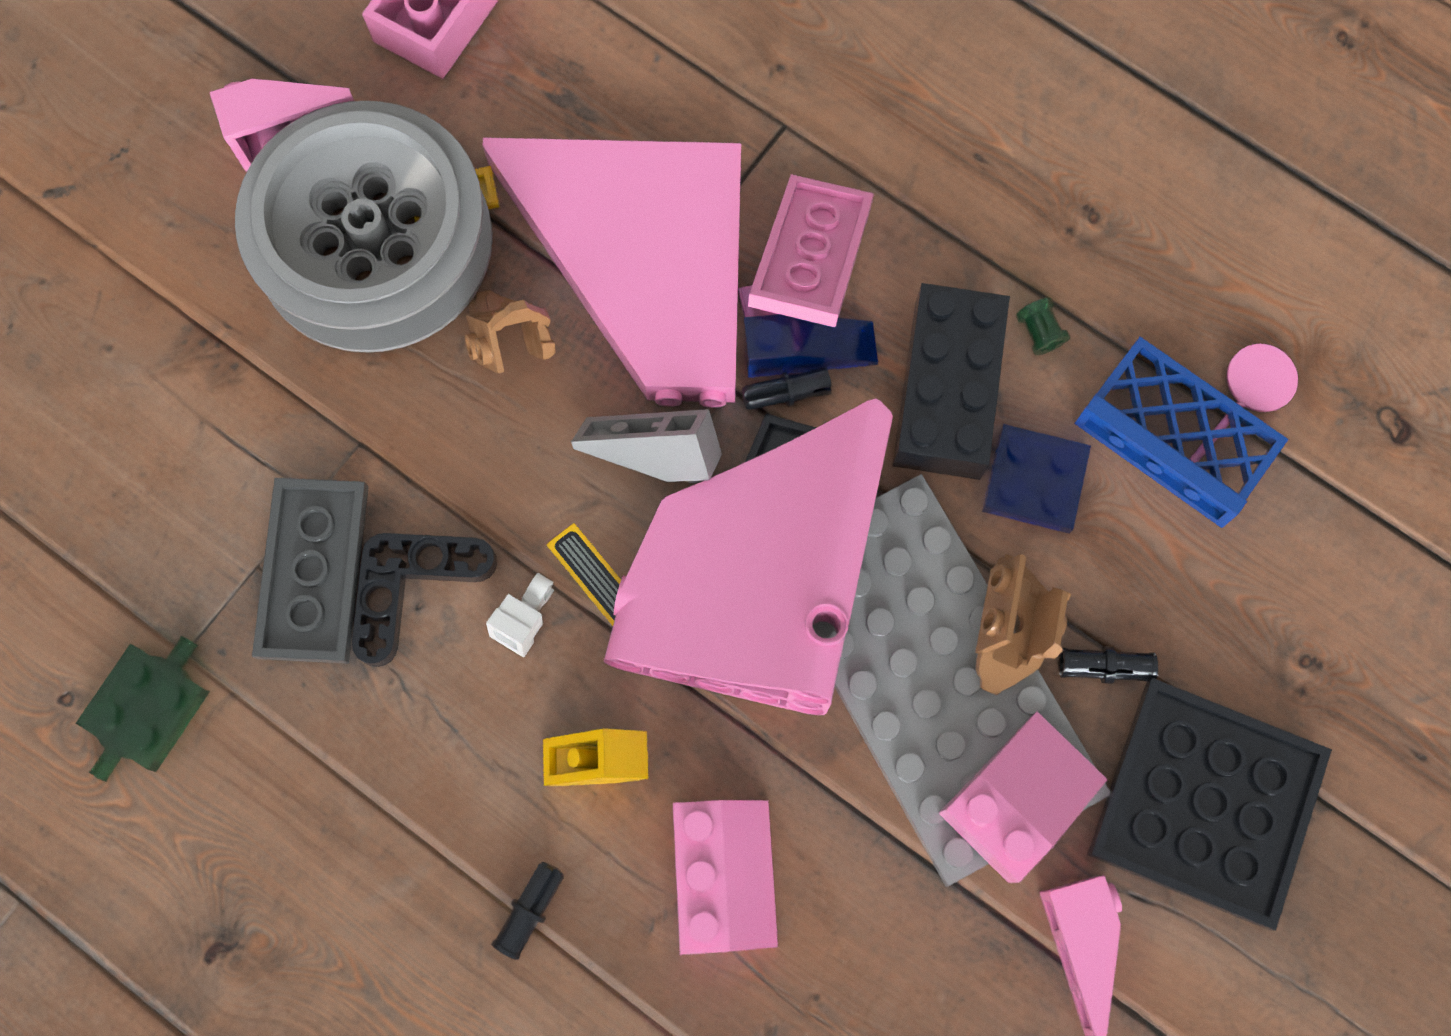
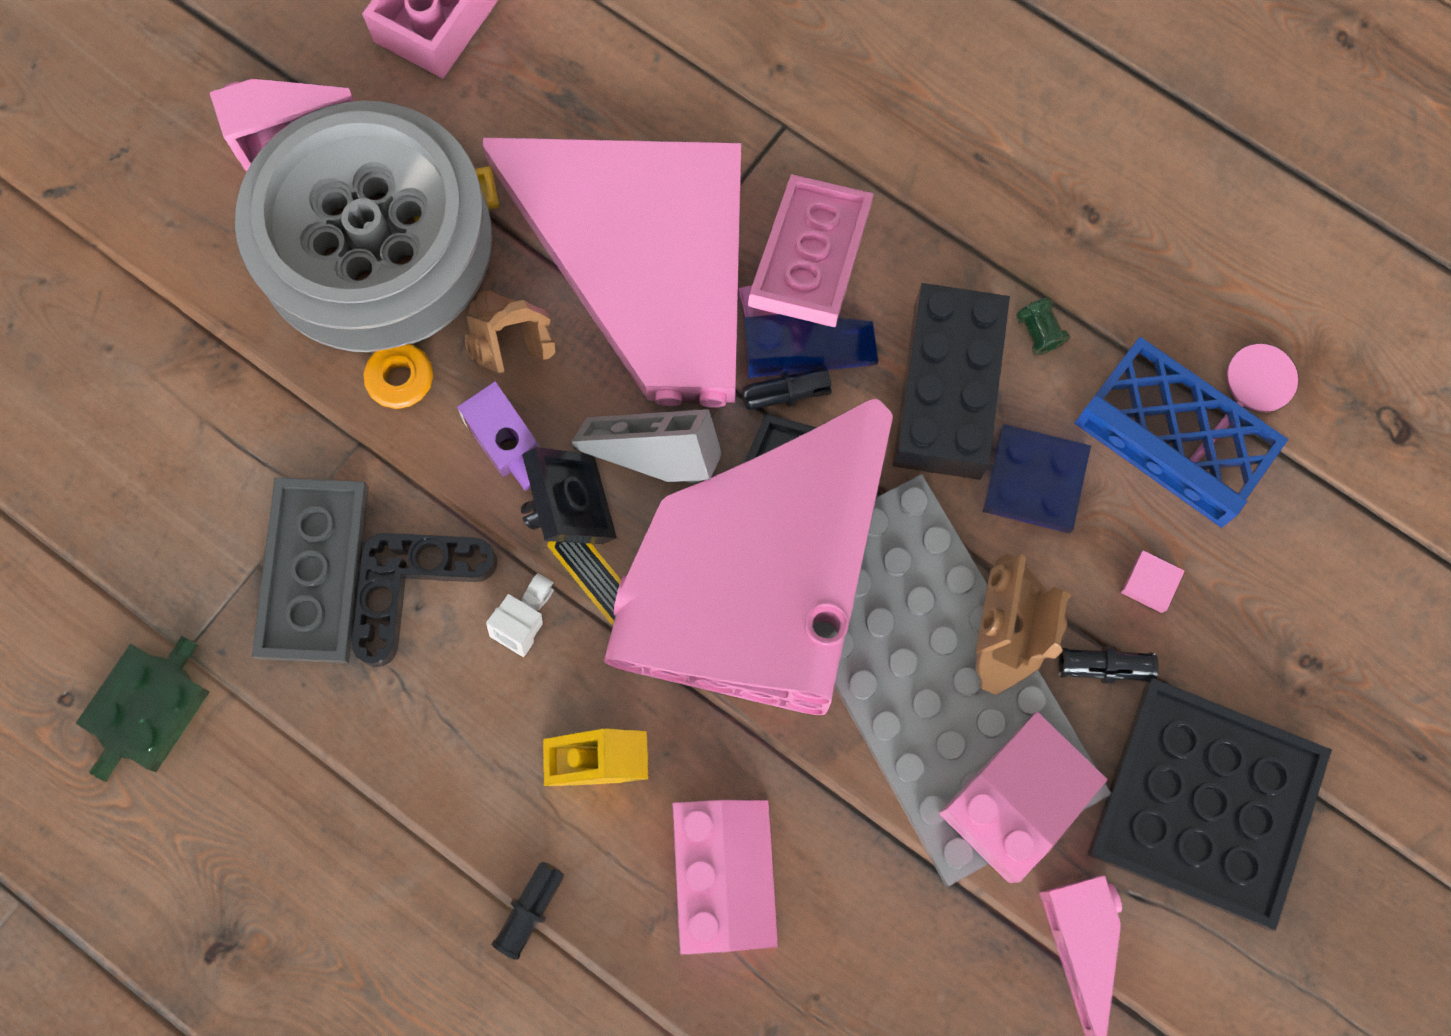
none -> light orange piece [363,344,433,409]
none -> medium lavender torso [457,381,539,491]
none -> black tile [521,447,617,544]
none -> bright pink tile [1121,551,1185,613]

